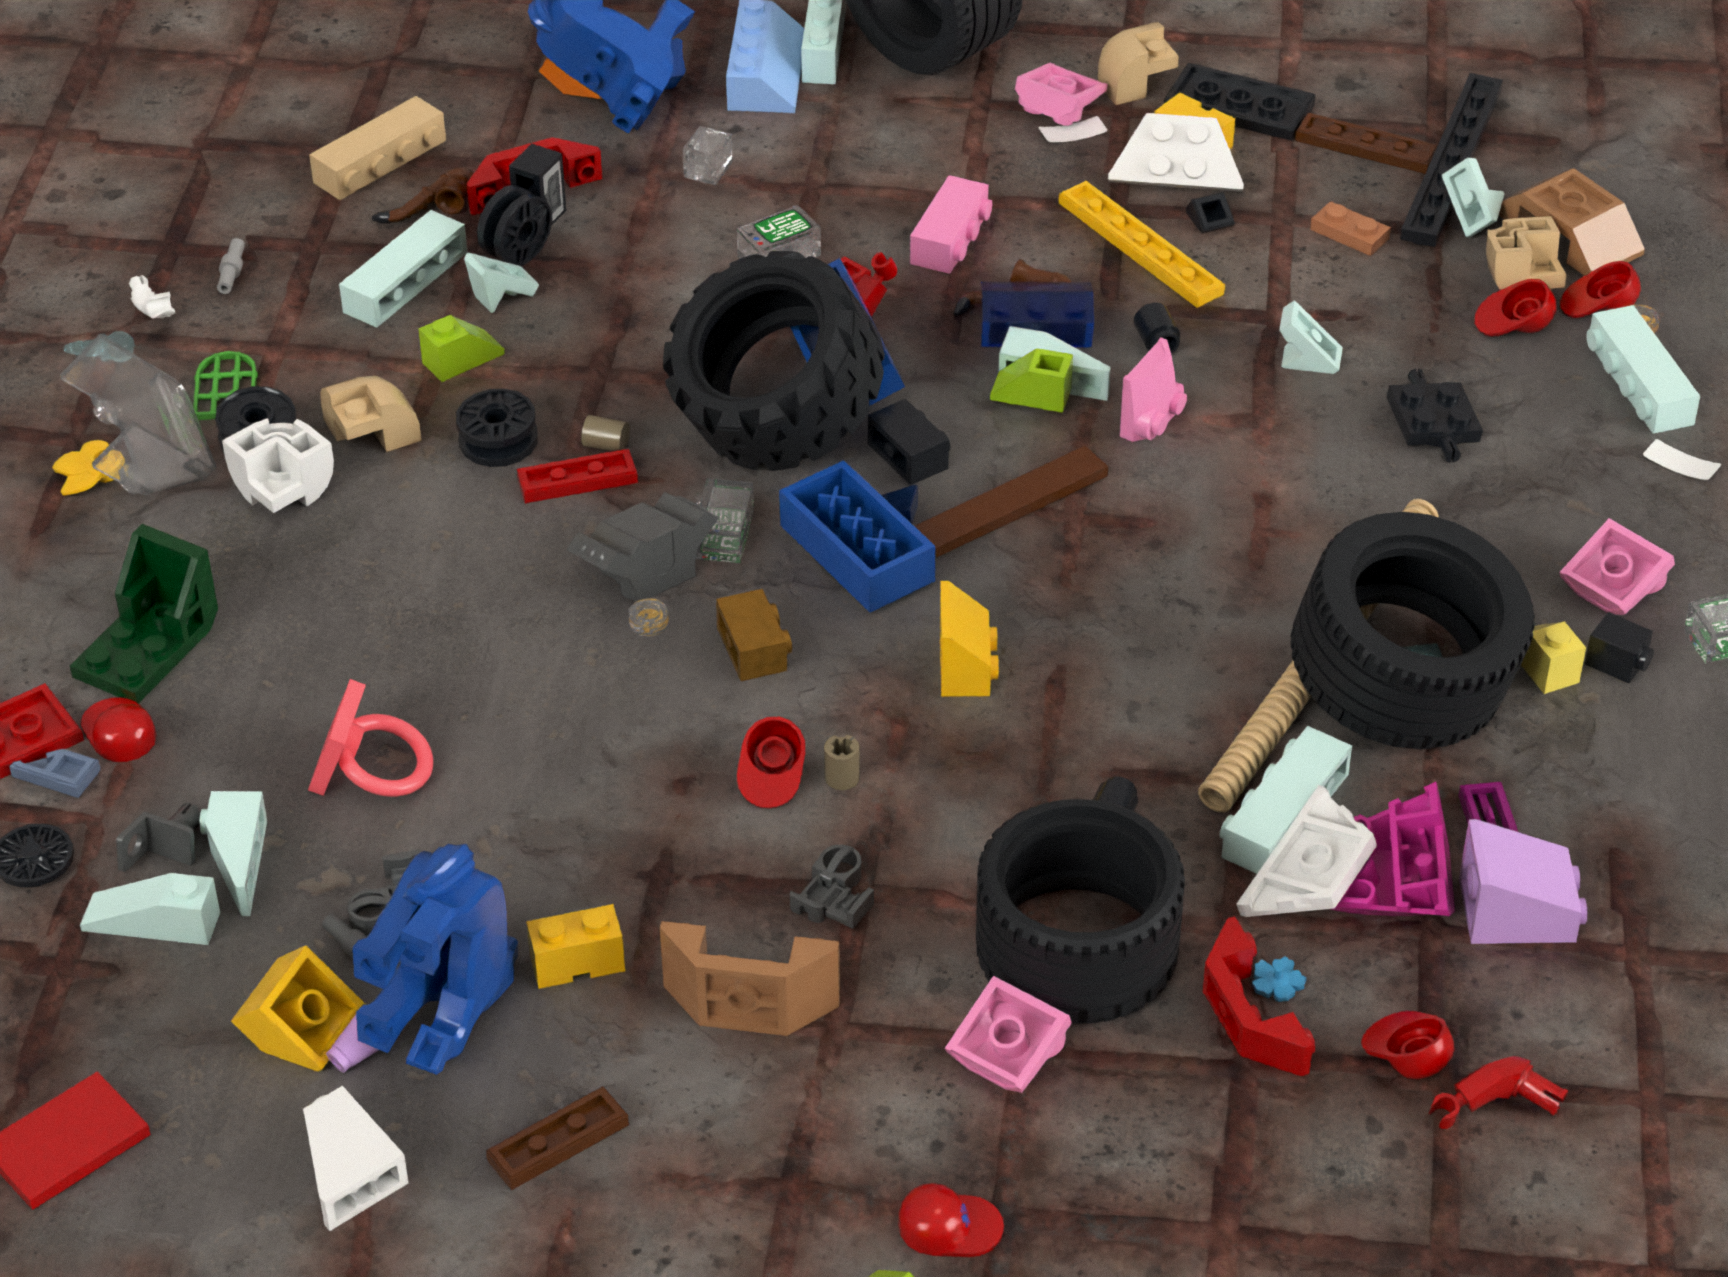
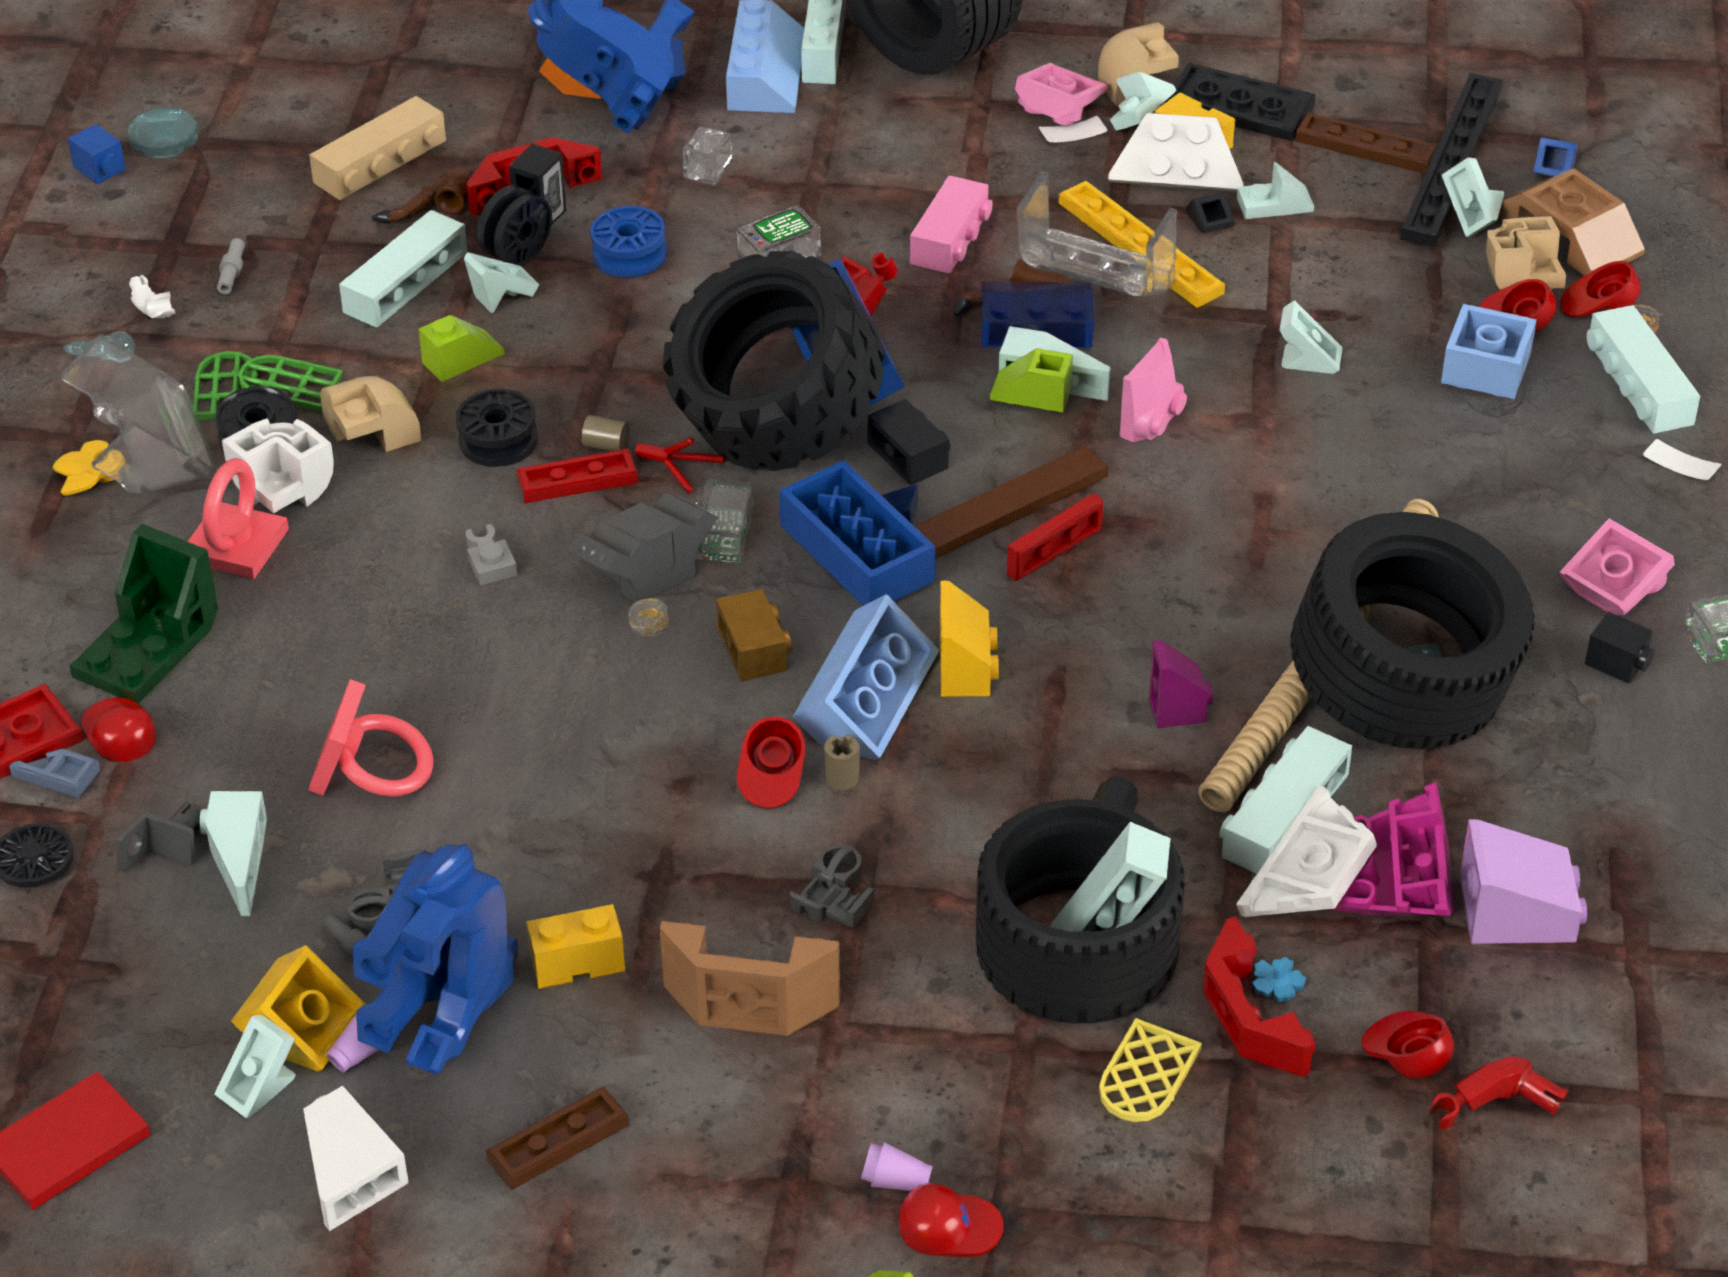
light aqua slope [80,873,220,945] -> none
bright pink slope [945,976,1072,1092] -> none
black brick [1134,302,1180,354] -> none
nougat plate [1310,201,1391,256] -> none
black plate [1386,368,1483,463] -> none
magenta tile [1458,782,1519,832] -> none
light yellow slope [1521,622,1586,694] -> none
none -> blue brick [68,124,126,184]
none -> clear light blue tile [128,108,198,158]
none -> coral tile [188,458,289,579]
none -> light aqua slope [214,1015,296,1119]
none -> bright green window [238,355,343,412]
none -> light grey plate [466,524,518,585]
none -> blue wheel [590,205,667,278]
none -> red plant [635,437,725,493]
none -> light blue slope [793,594,939,761]
none -> lavender cone [861,1142,933,1191]
none -> red tile [1007,493,1103,581]
none -> clear windscreen [1017,171,1177,297]
none -> light aqua brick [1050,822,1170,932]
none -> light yellow window [1099,1018,1202,1122]
none -> light aqua slope [1110,72,1177,131]
none -> magenta slope [1148,640,1213,728]
none -> light aqua slope [1237,162,1314,219]
none -> light blue brick [1441,304,1537,399]
none -> blue brick [1533,137,1578,176]

